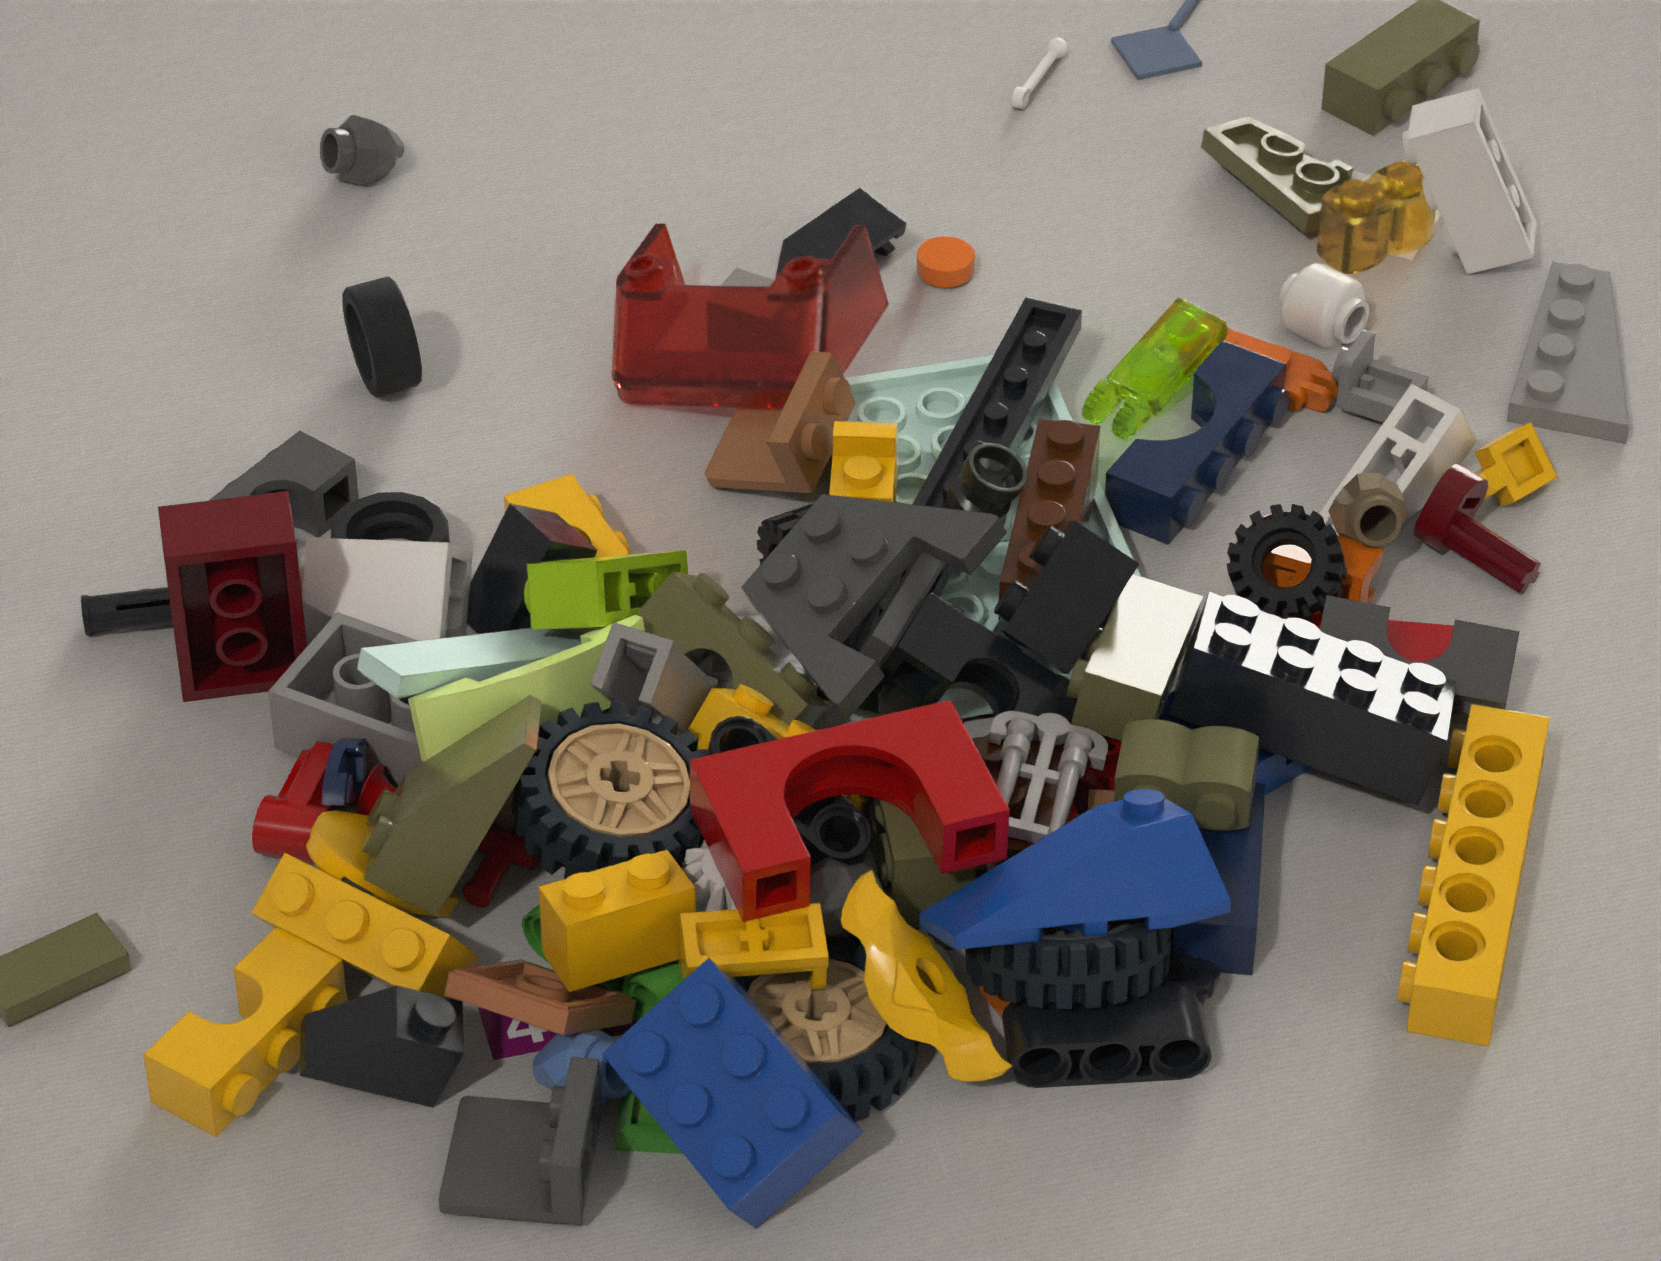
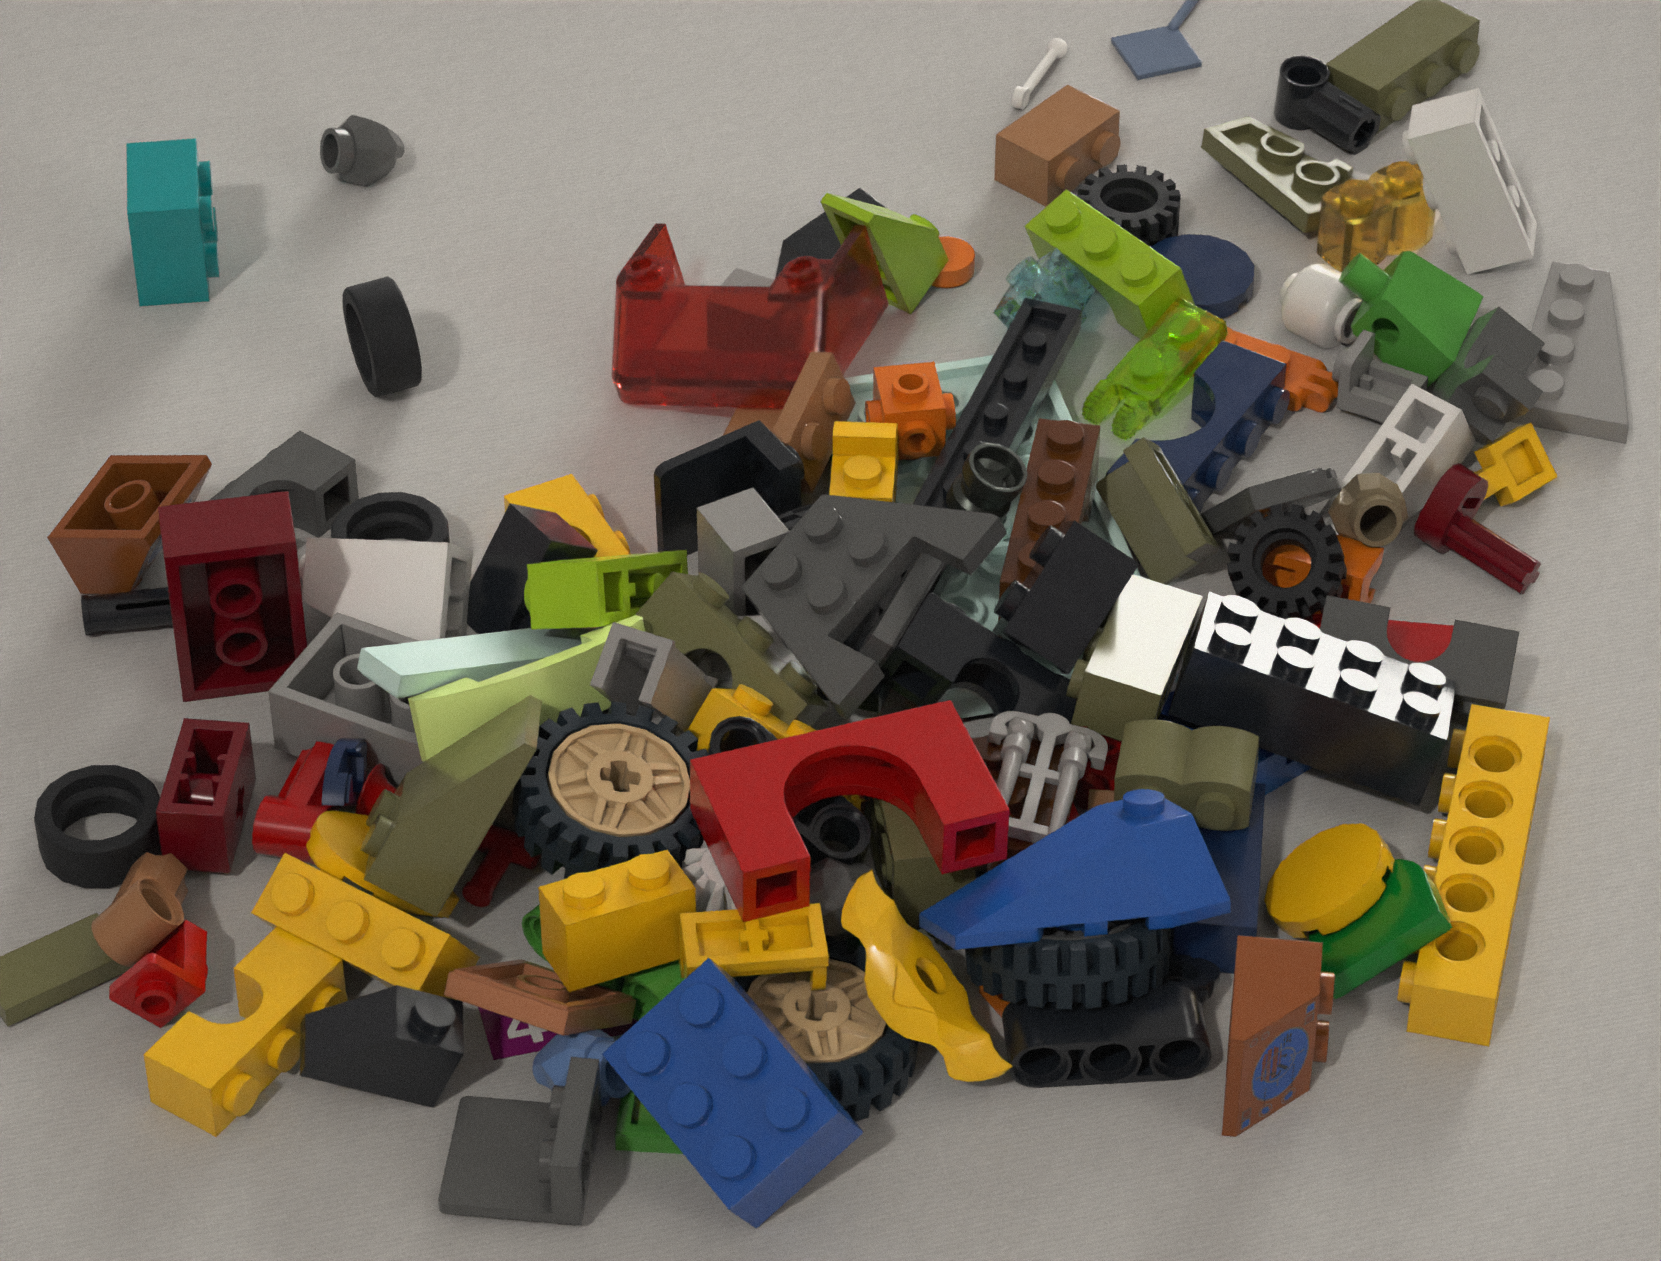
none -> black tyre [34,765,162,888]
none -> dark orange slope [47,455,212,594]
none -> medium nougat piece [91,852,188,967]
none -> red bracket [109,920,208,1028]
none -> teal brick [126,138,220,307]
none -> dark red brick [156,718,256,873]
none -> black bracket [654,420,805,555]
none -> light grey brick [697,488,790,616]
none -> lime slope [820,193,949,314]
none -> orange brick [865,362,956,460]
none -> clear light blue brick [993,248,1096,328]
none -> medium nougat brick [994,84,1121,207]
none -> lime arch [1024,189,1198,350]
none -> black tyre [1077,164,1181,247]
none -> olive panel [1096,437,1221,585]
none -> dark blue tile [1151,234,1254,322]
none -> dark grey tile [1200,468,1342,536]
none -> dark orange slope [1222,935,1335,1137]
none -> yellow tile [1264,824,1394,938]
none -> black piece [1274,55,1381,155]
none -> green tile [1309,859,1452,1000]
none -> bright green torso [1338,251,1483,387]
none -> dark grey arch [1432,306,1545,445]

